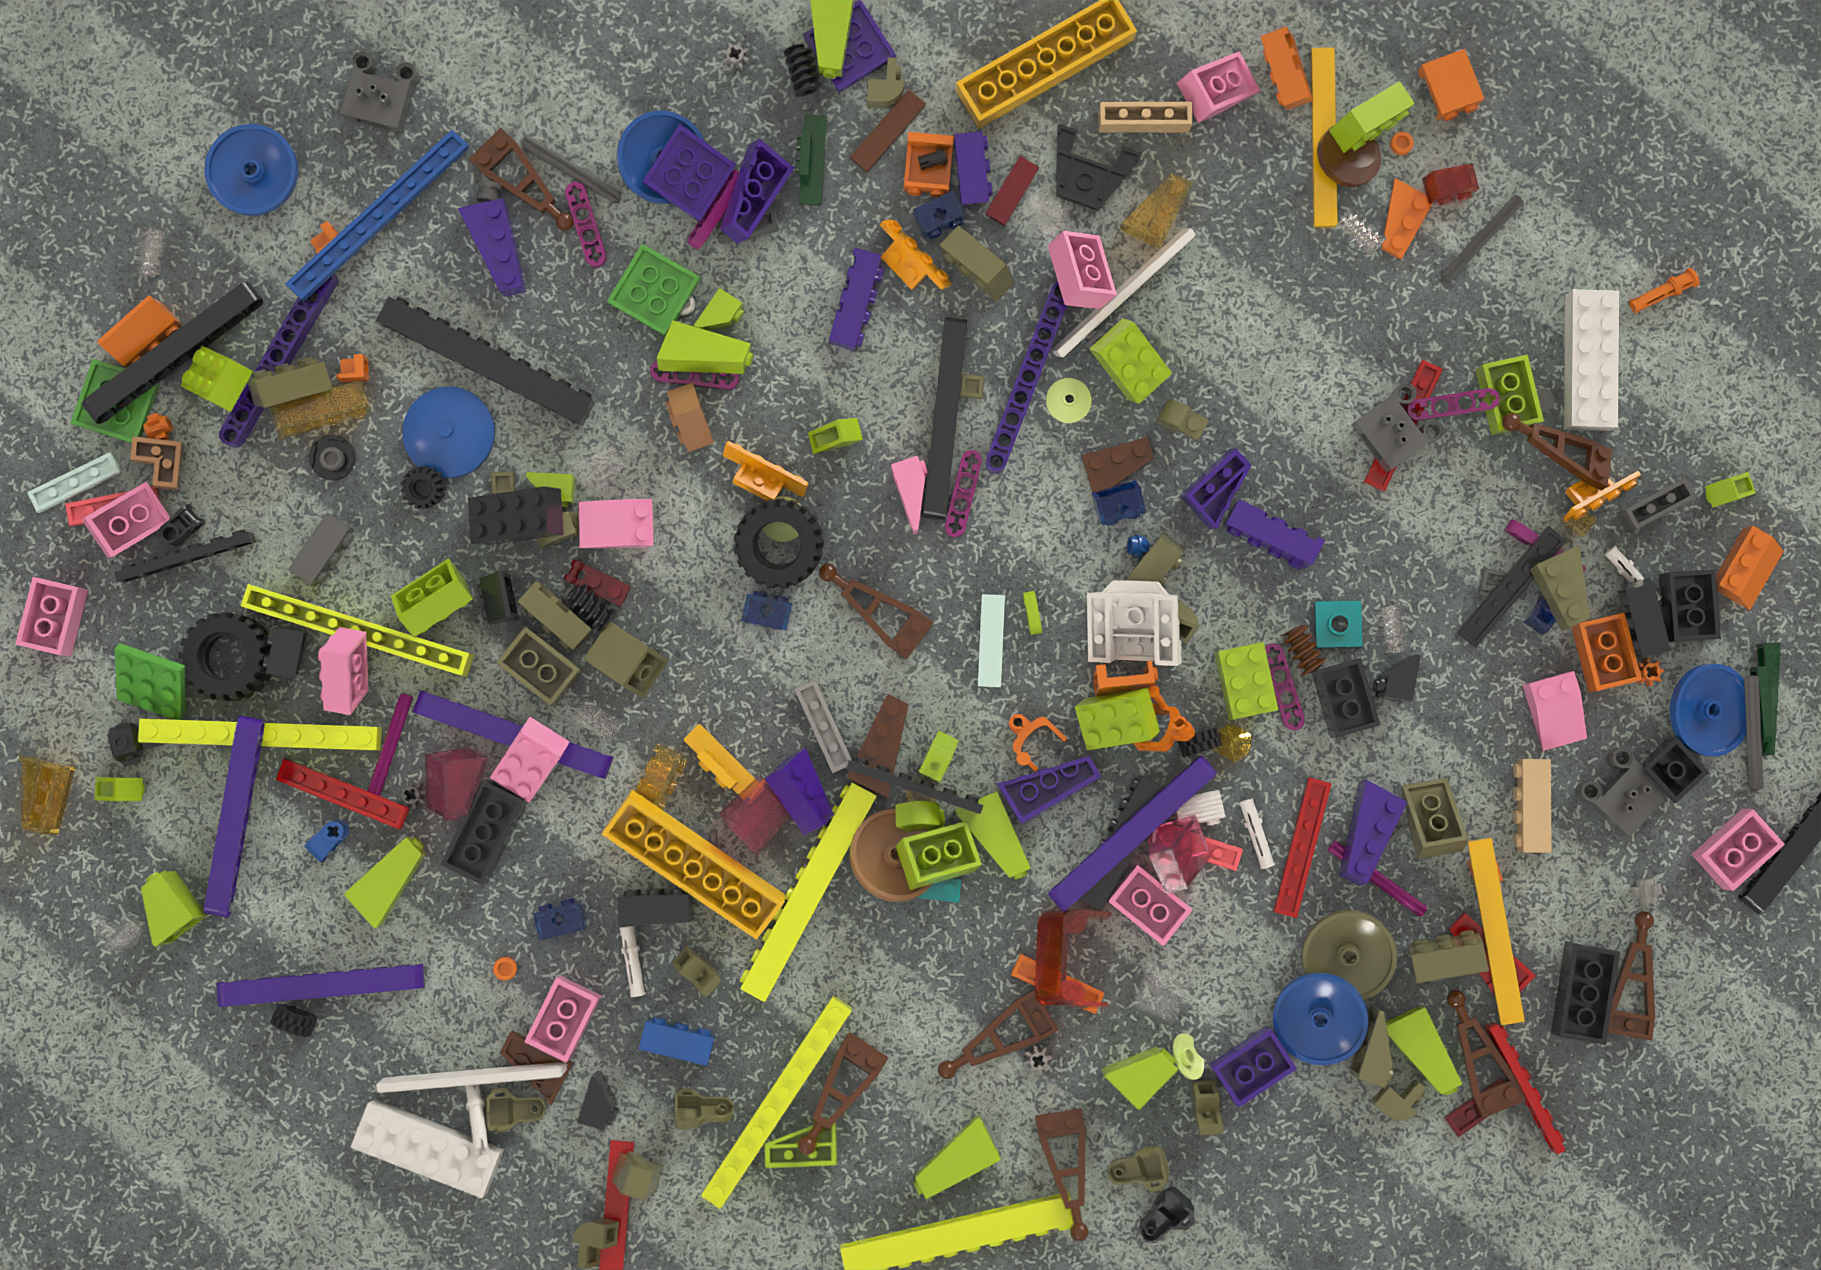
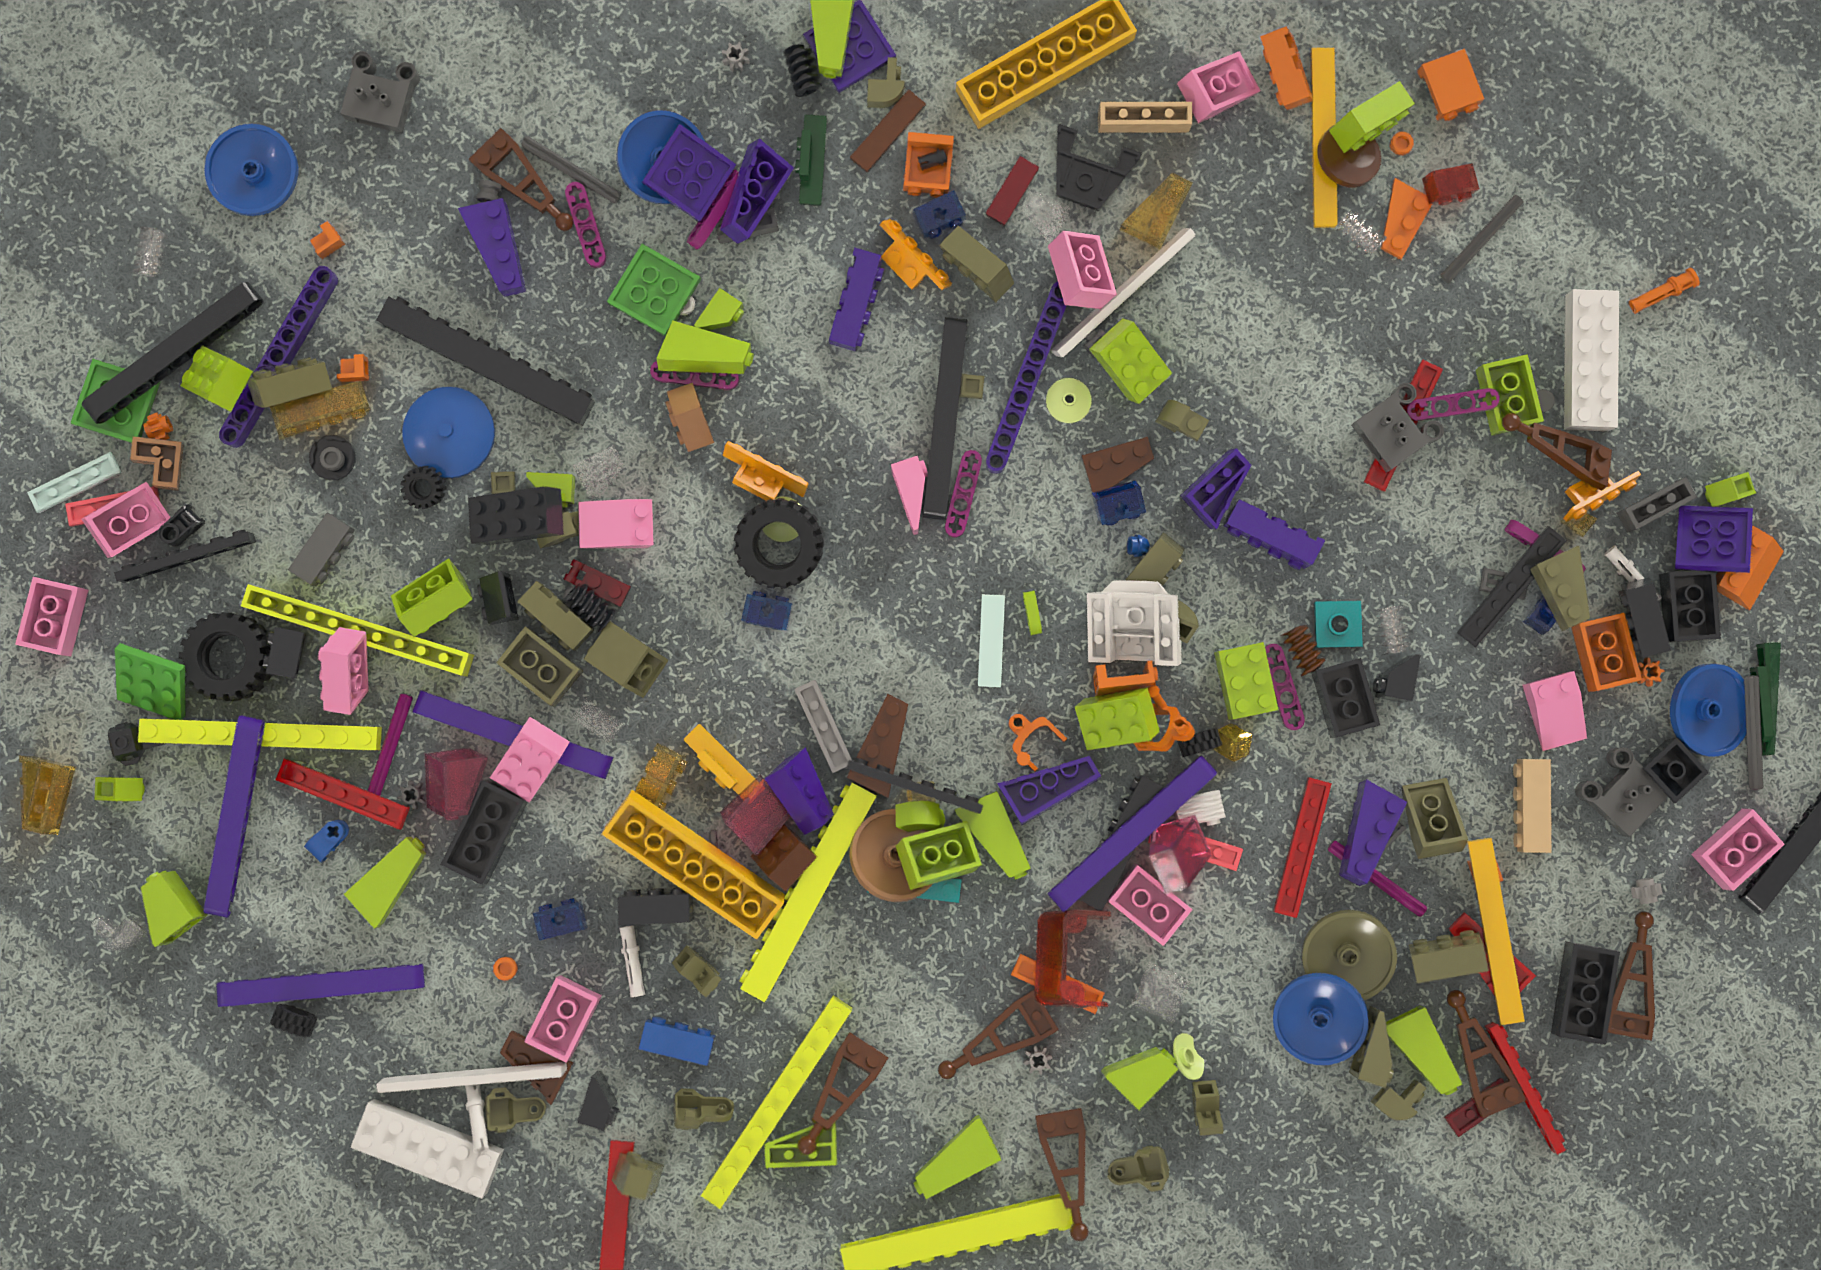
orange slope [96,295,182,368] -> none
blue plate [285,130,469,302] -> none
olive brick [572,1218,619,1269] -> none
lime slope [808,418,863,454] -> none
reddish brown plate [819,563,934,660] -> none
lime slope [918,730,959,782] -> none
dark purple wedge [953,131,993,205] -> none
black piece [1139,1186,1195,1243] -> none
dark purple brick [1209,1026,1297,1108] -> none
white pin [1239,798,1275,869] -> none
none -> reddish brown brick [750,822,817,891]
none -> dark purple plate [1675,506,1753,573]

